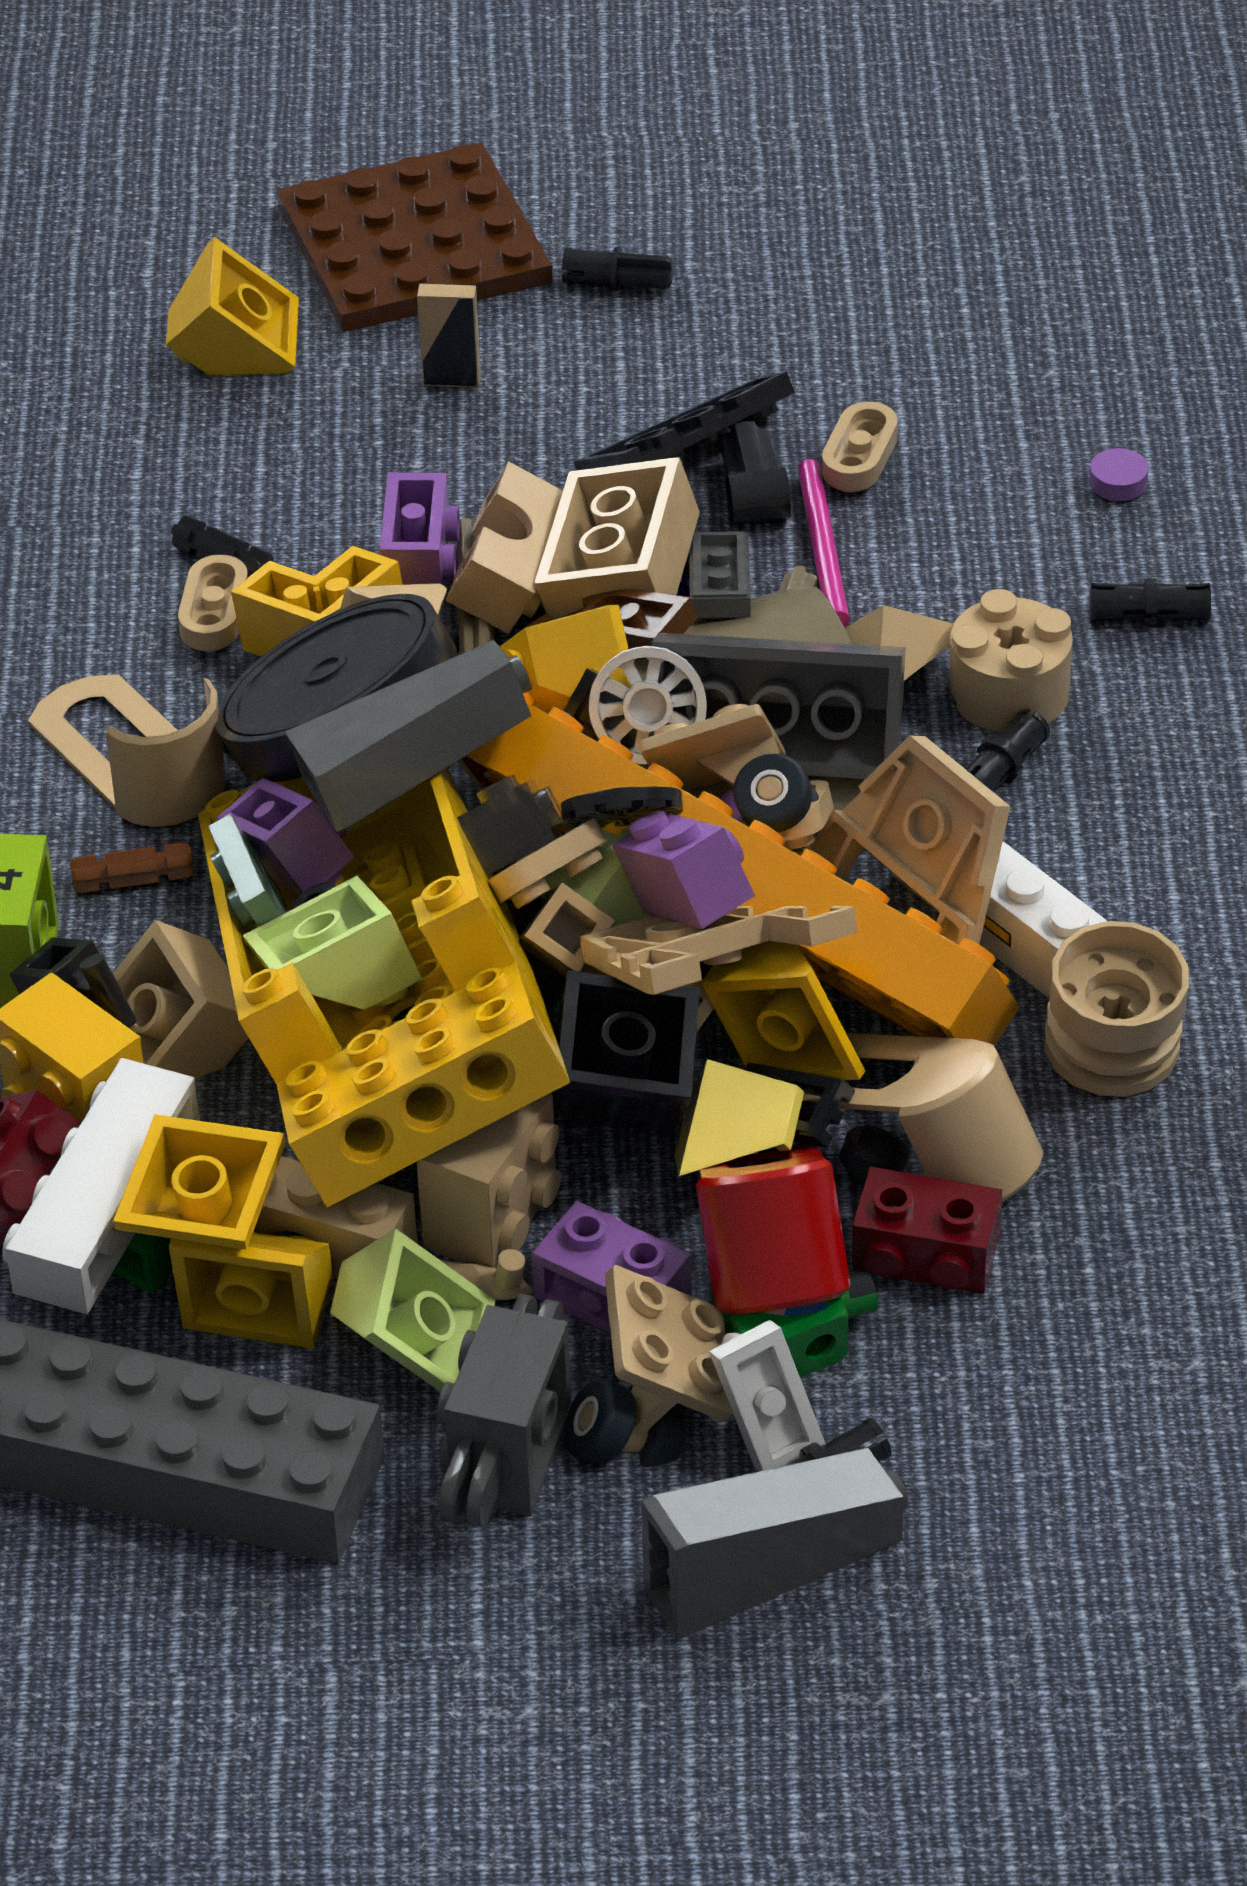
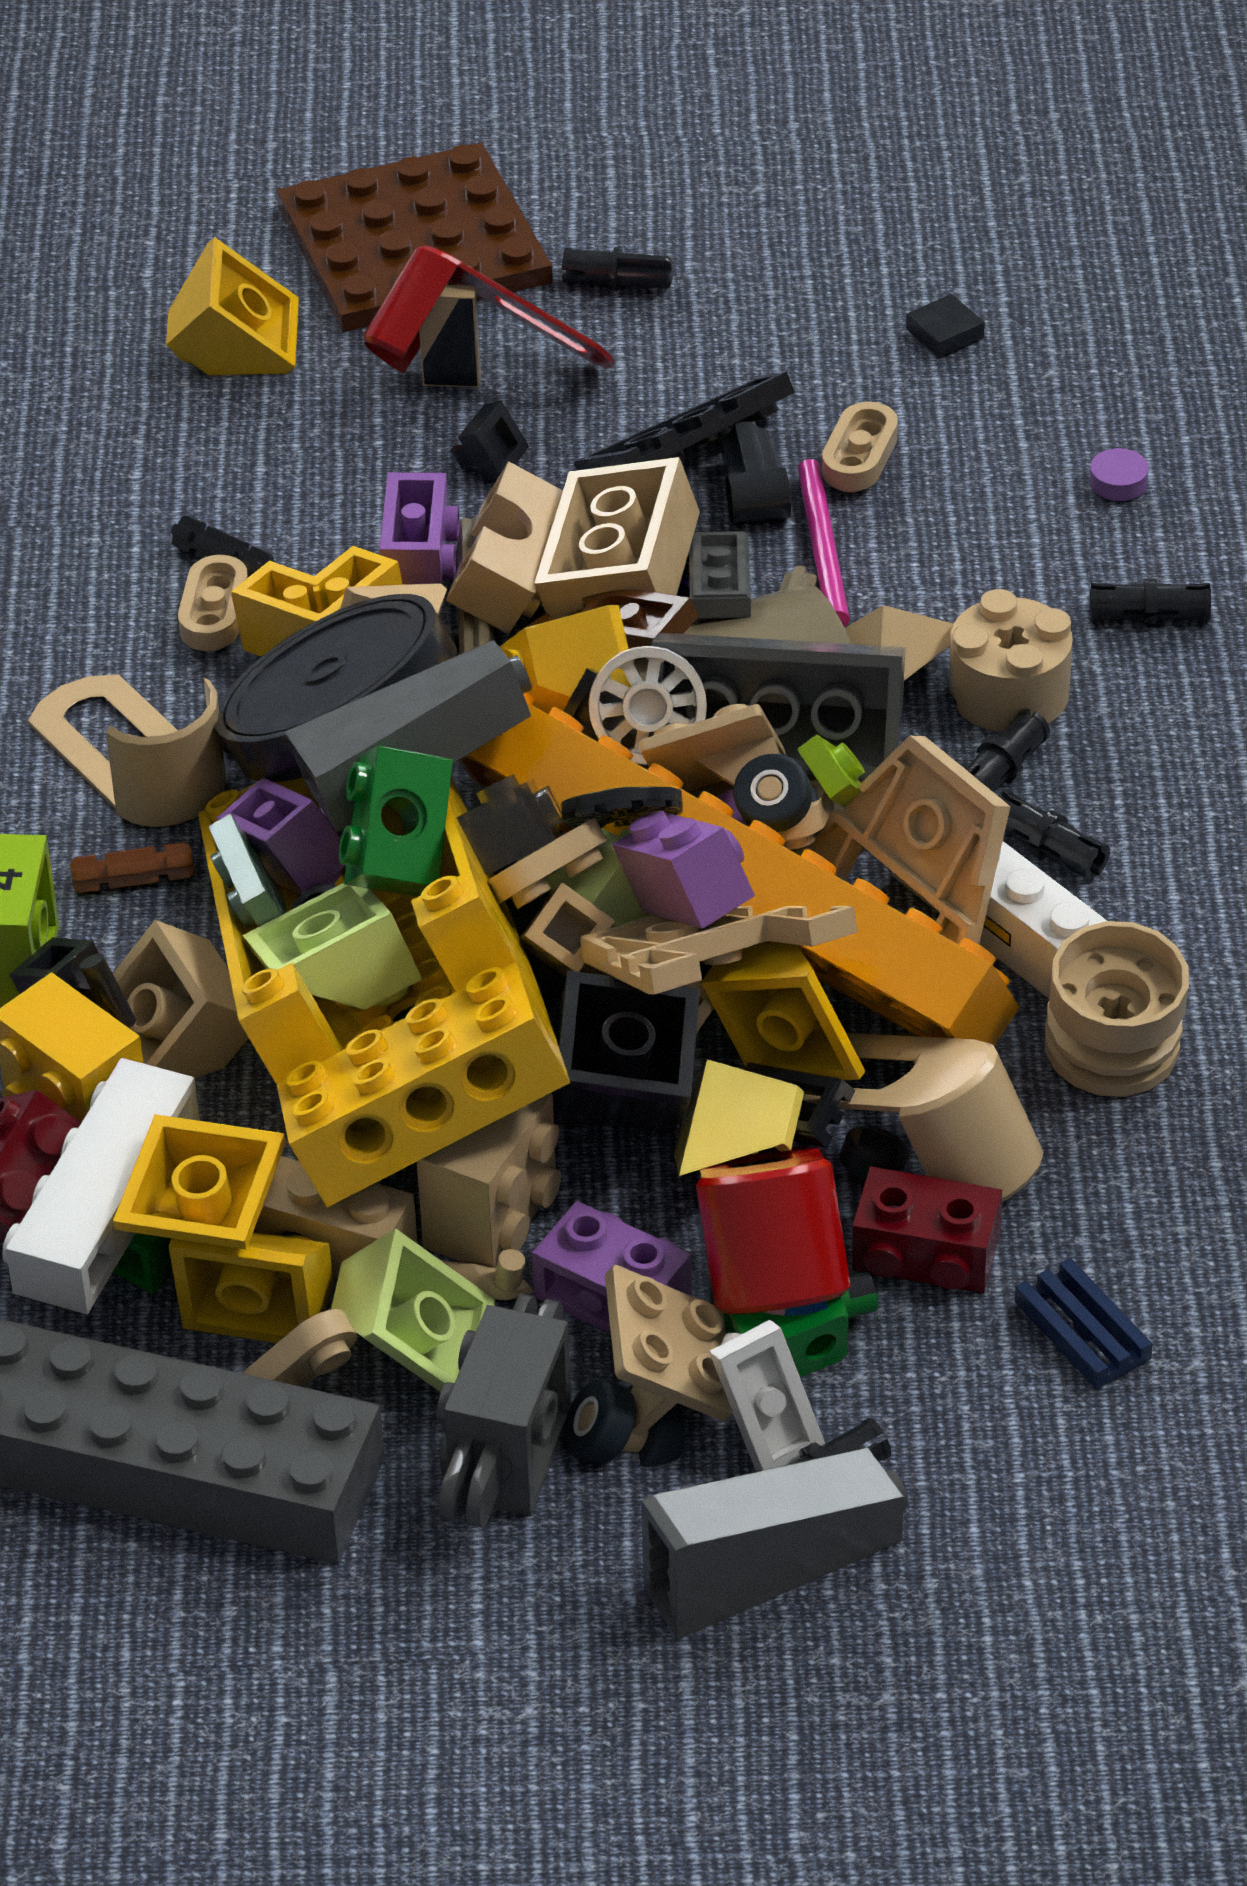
none -> tan plate [242,1309,357,1387]
none -> green brick [339,745,453,897]
none -> red piece [363,245,615,374]
none -> black tile [450,400,529,484]
none -> lime plate [797,734,865,808]
none -> black tile [906,294,985,358]
none -> black pin [997,790,1110,881]
none -> dark blue tile [1015,1258,1153,1389]

